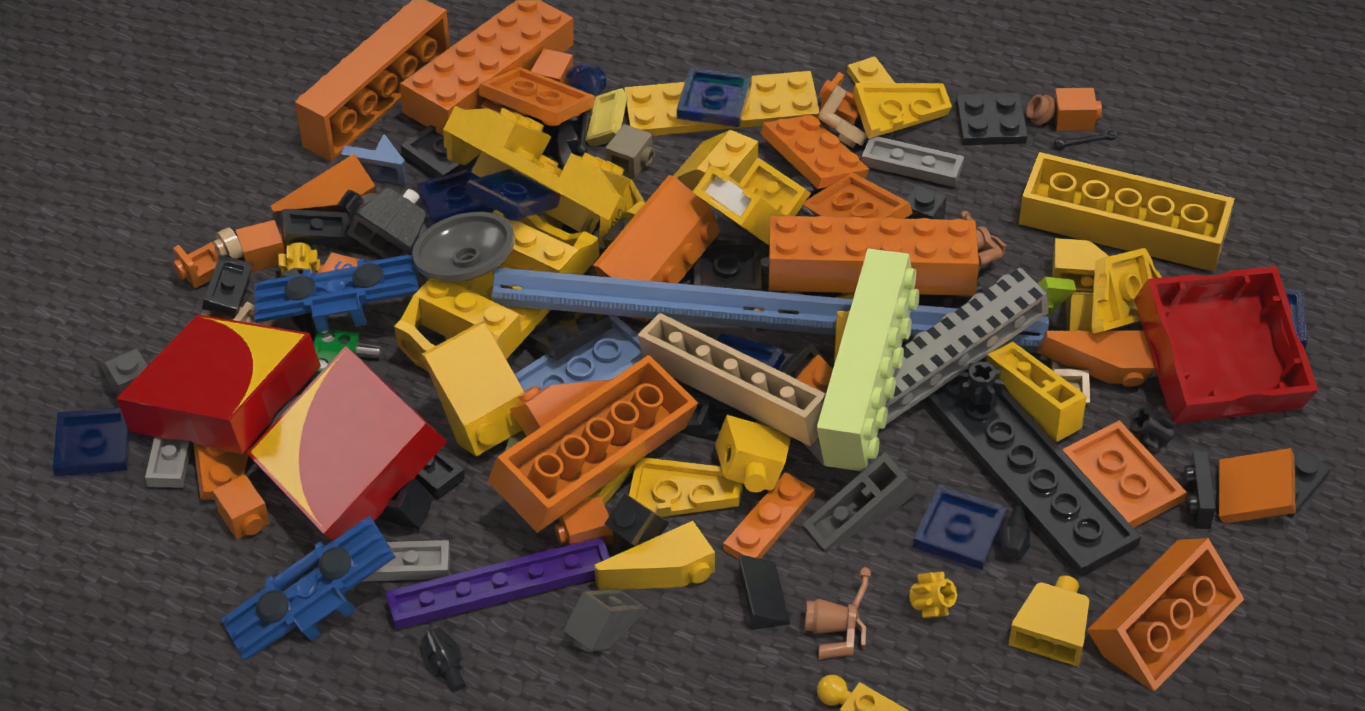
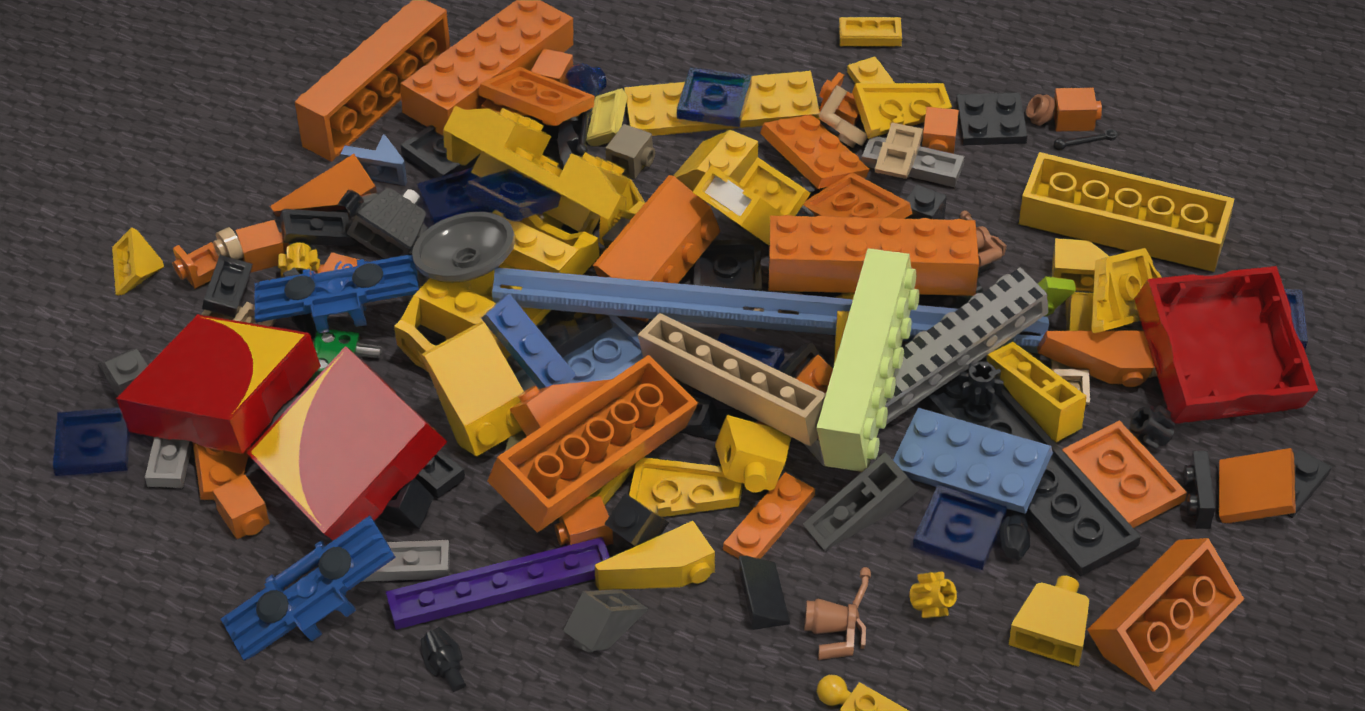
none -> yellow slope [112,227,164,296]
none -> blue plate [481,294,576,389]
none -> yellow plate [839,17,902,46]
none -> tan slope [875,123,923,179]
none -> medium blue plate [893,408,1053,514]
none -> orange brick [922,107,959,154]

